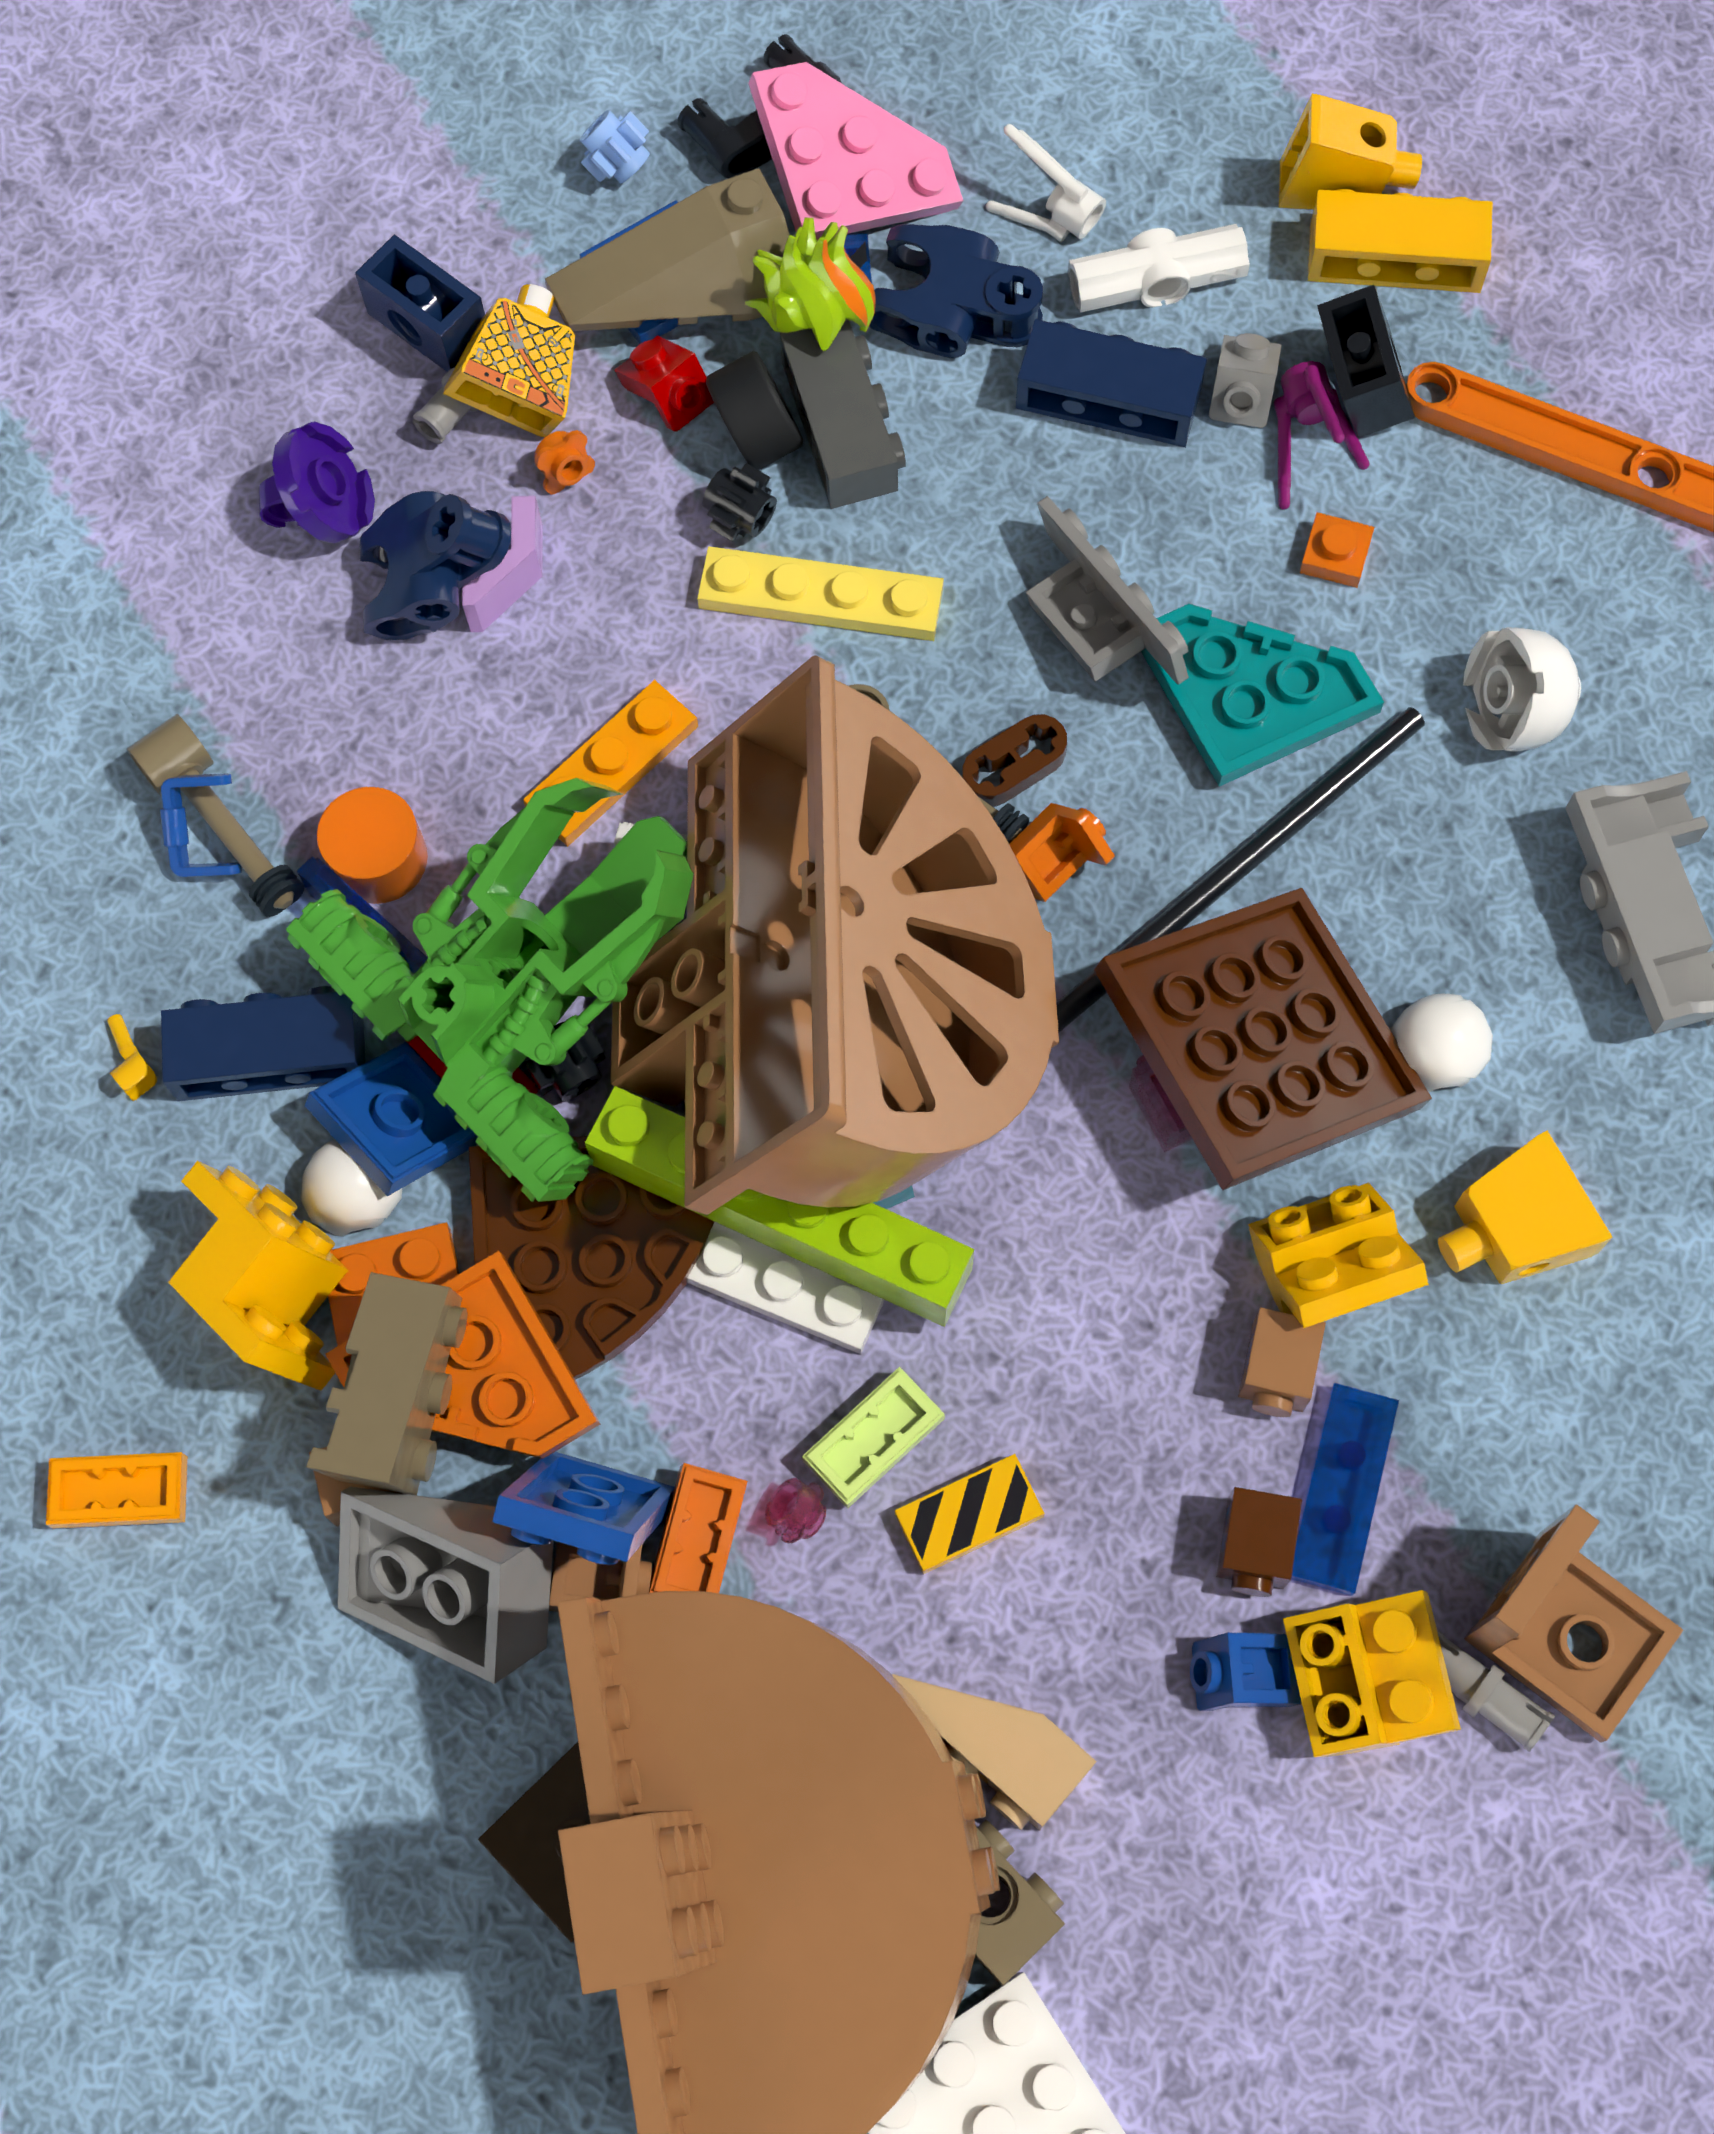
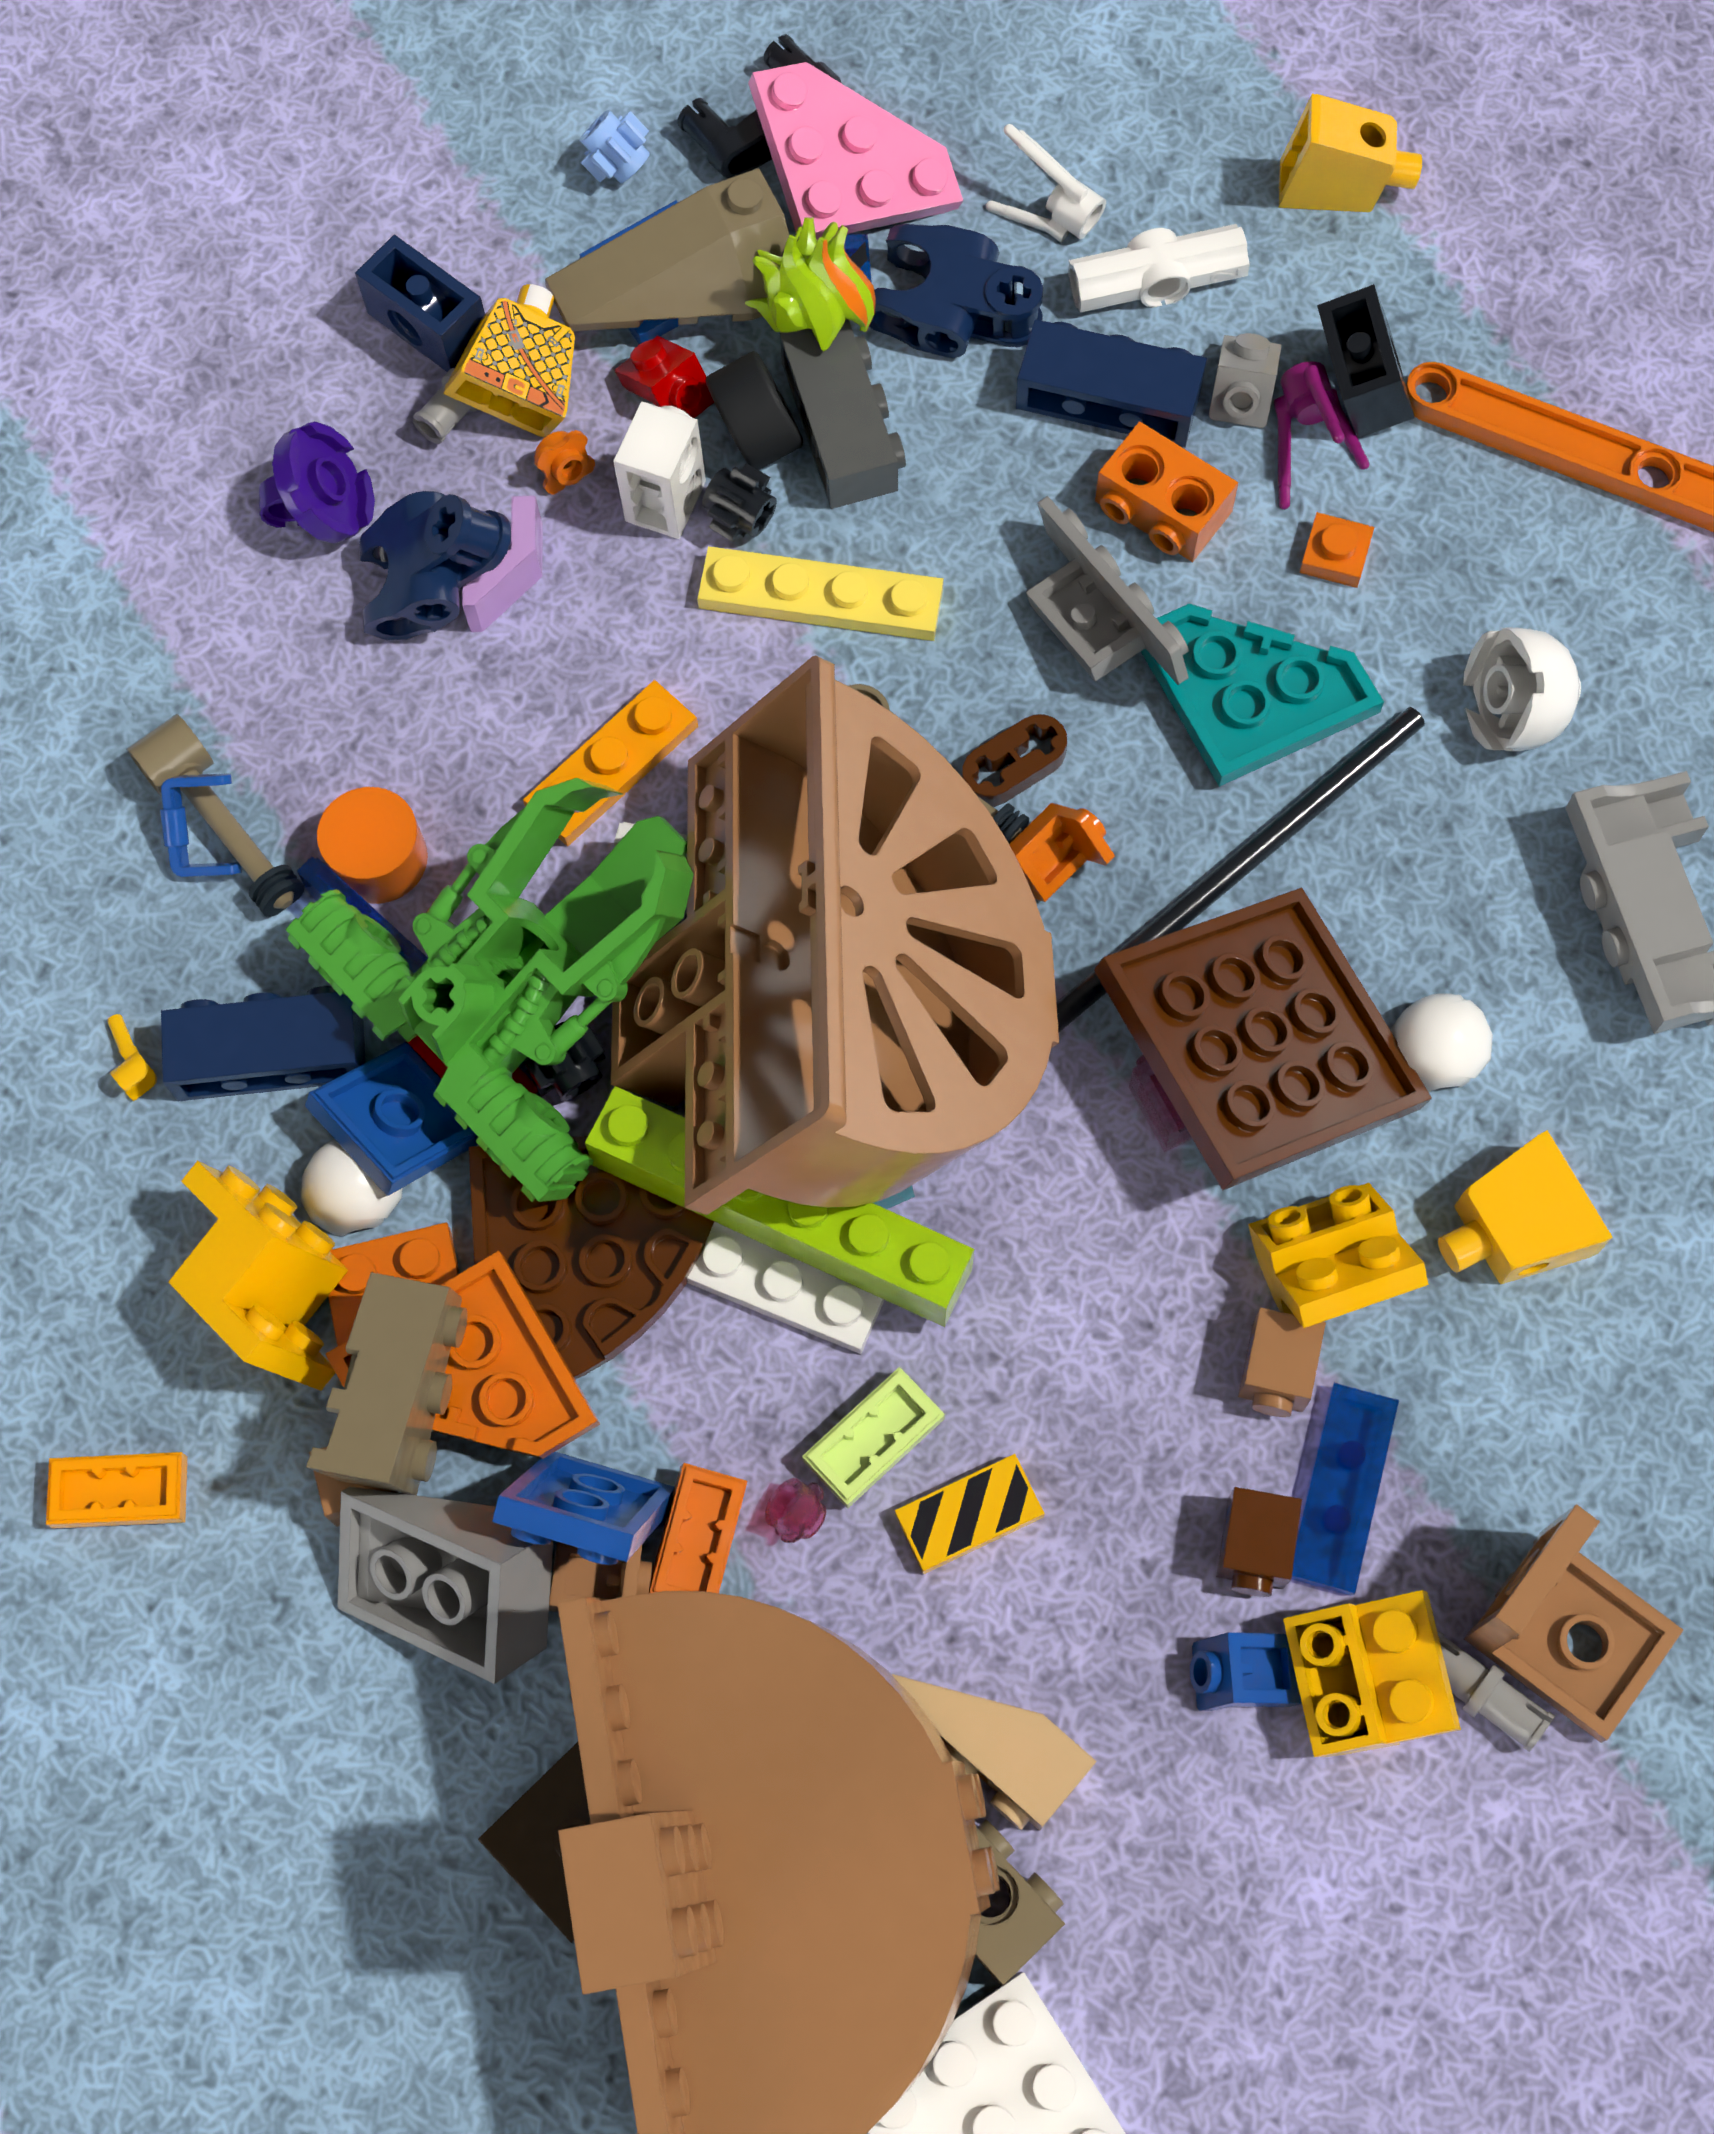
yellow brick [1308,189,1493,293] -> none
none -> white brick [613,401,706,539]
none -> orange brick [1095,421,1239,562]

